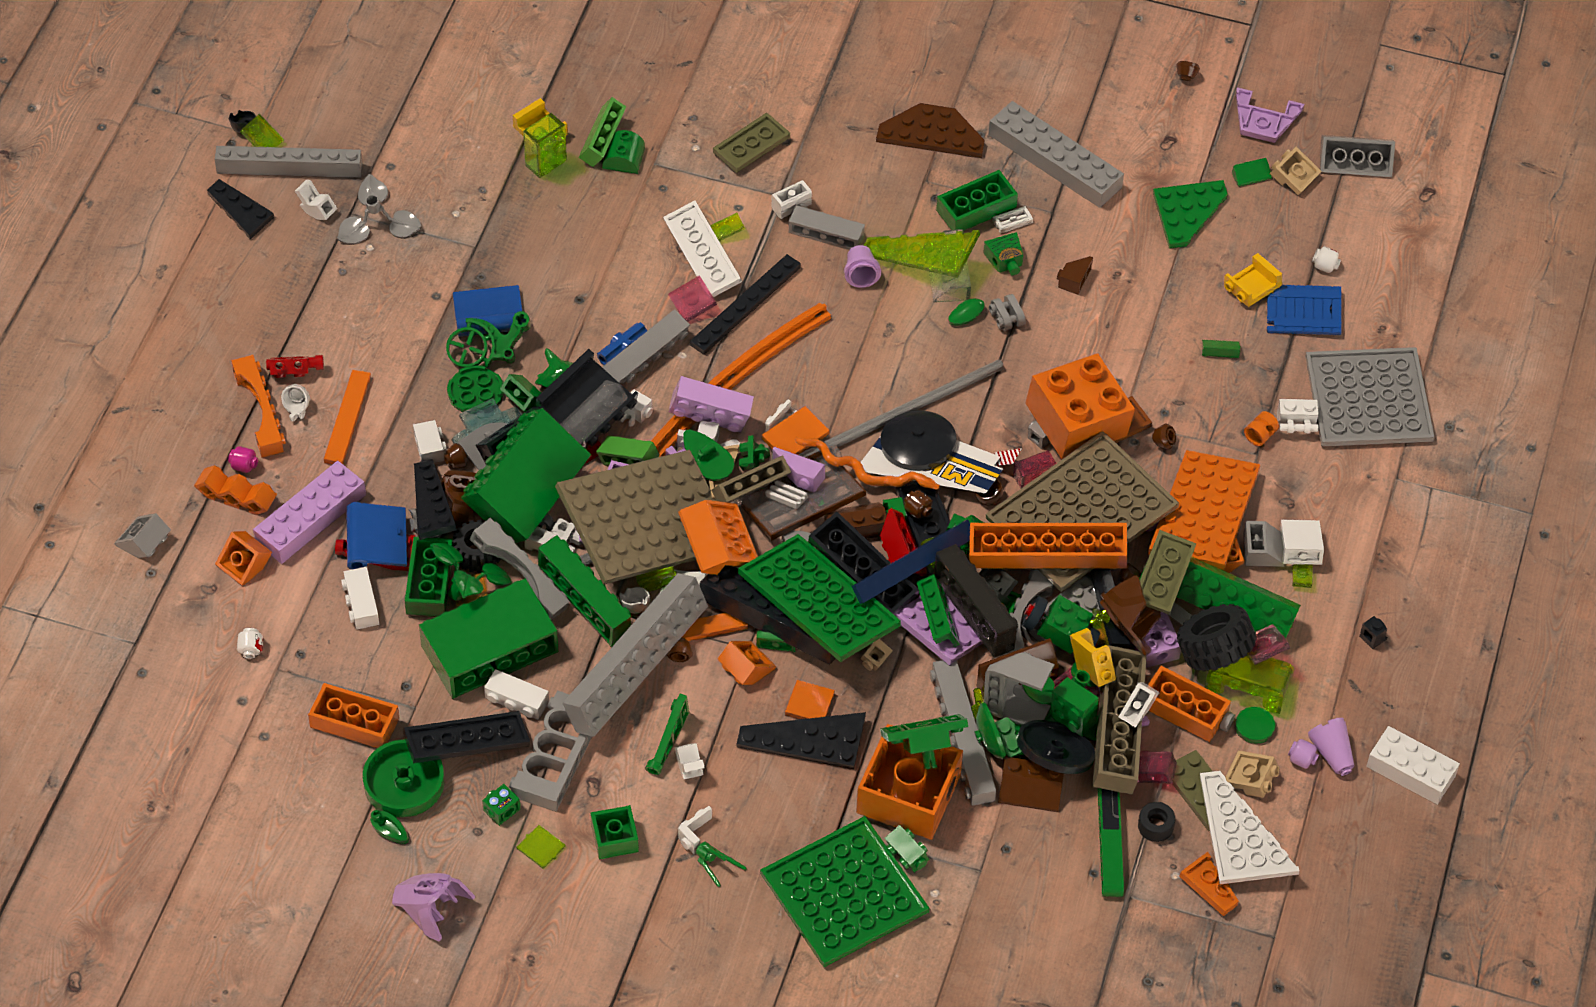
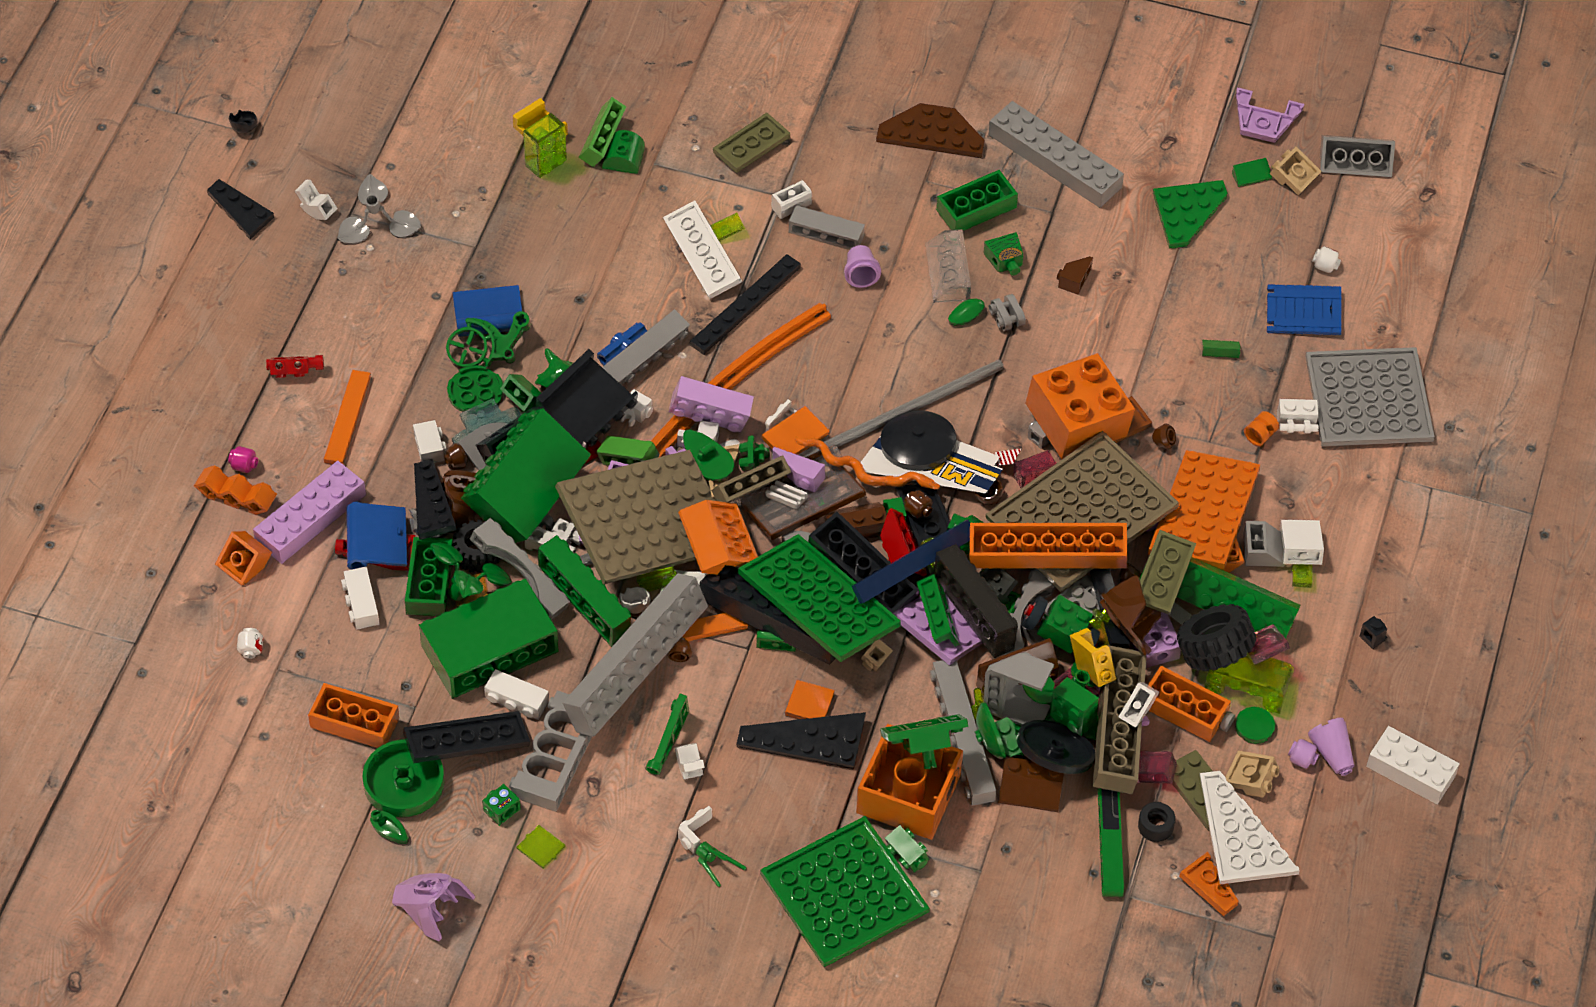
light grey slope [114,513,171,558] -> none
light grey brick [215,146,363,178] -> none
orange arch [231,355,286,458] -> none
clear neon green plate [240,113,284,147] -> none
white piece [281,384,310,421] -> none
clear brick [560,380,628,444] -> none
green brick [590,805,639,859] -> none
clear pink tile [668,275,717,322] -> none
orange slope [718,641,777,685] -> none
clear neon green wing [863,230,980,278] -> none
white tile [992,206,1033,234] -> none
reddish brown cone [1176,61,1200,81] -> none
yellow panel [1224,253,1282,307] -> none

